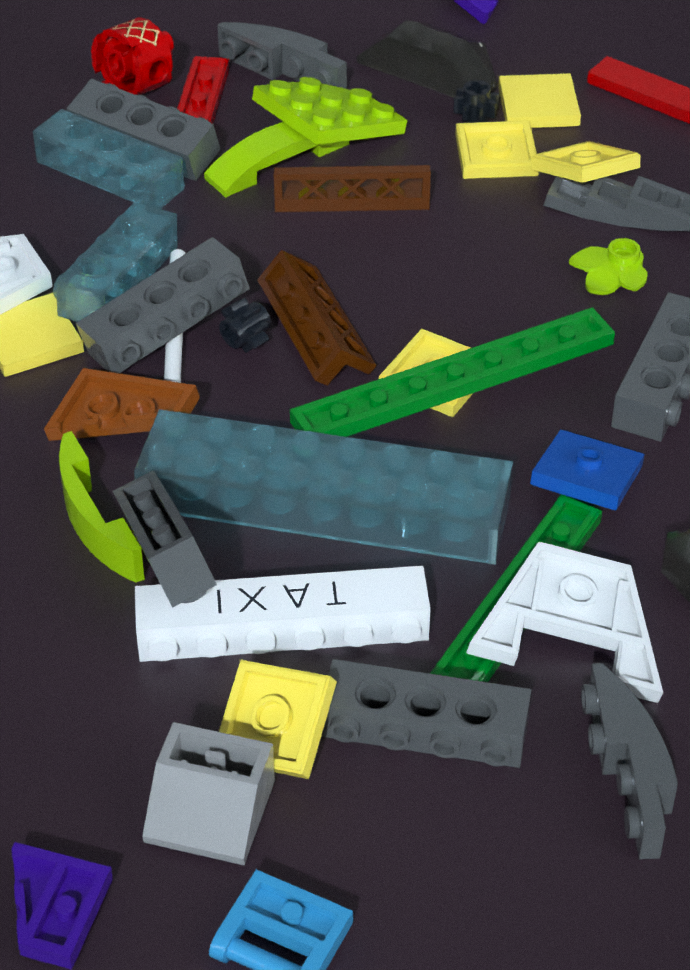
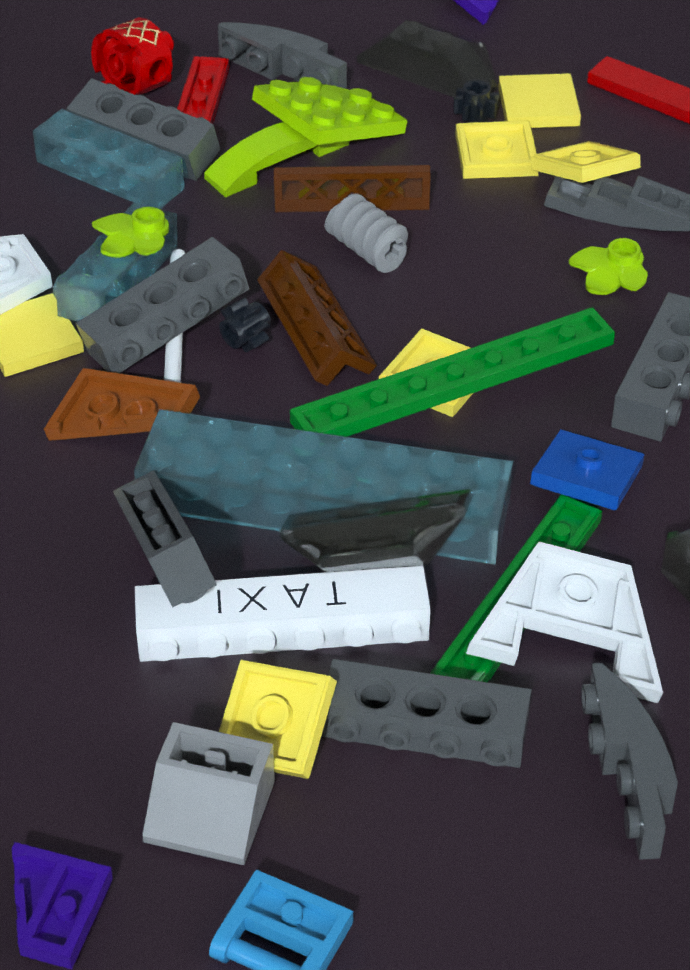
lime slope [59,431,145,583] -> none
none -> lime plate [92,207,169,258]
none -> clear smoke wedge [279,489,472,572]
none -> light grey piece [324,193,408,273]

